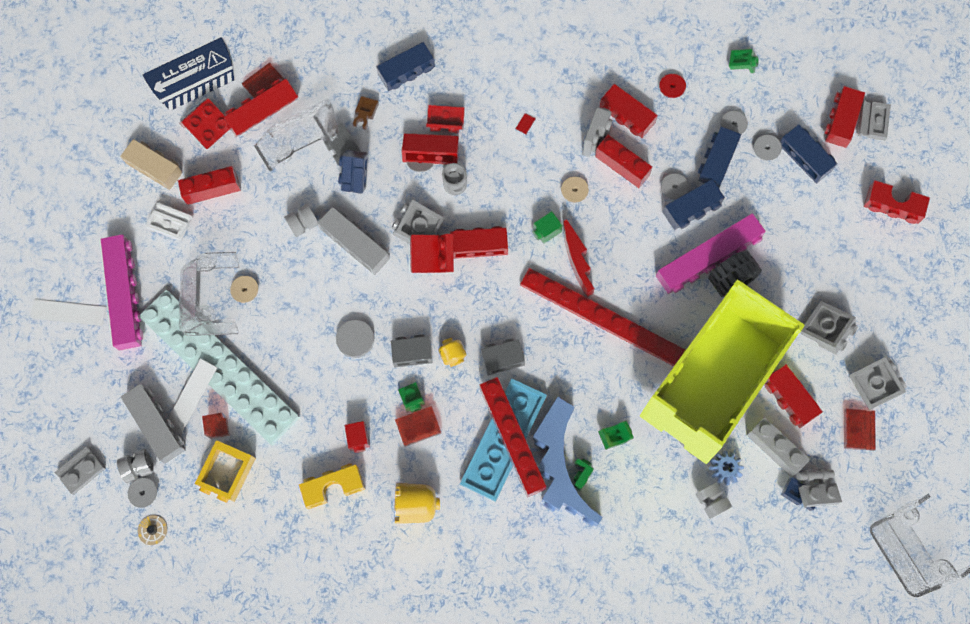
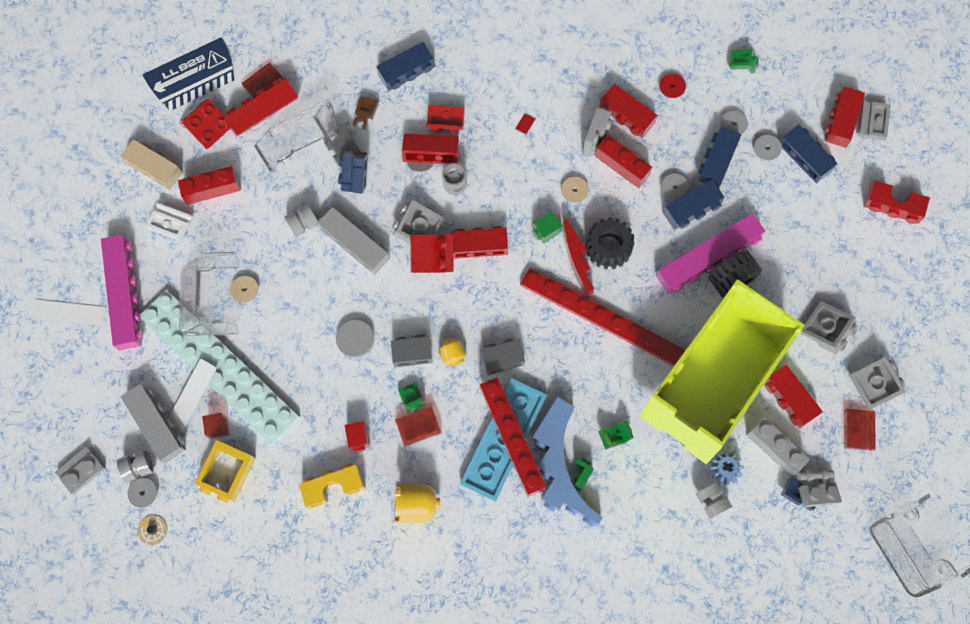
none -> black tyre [585,217,635,270]

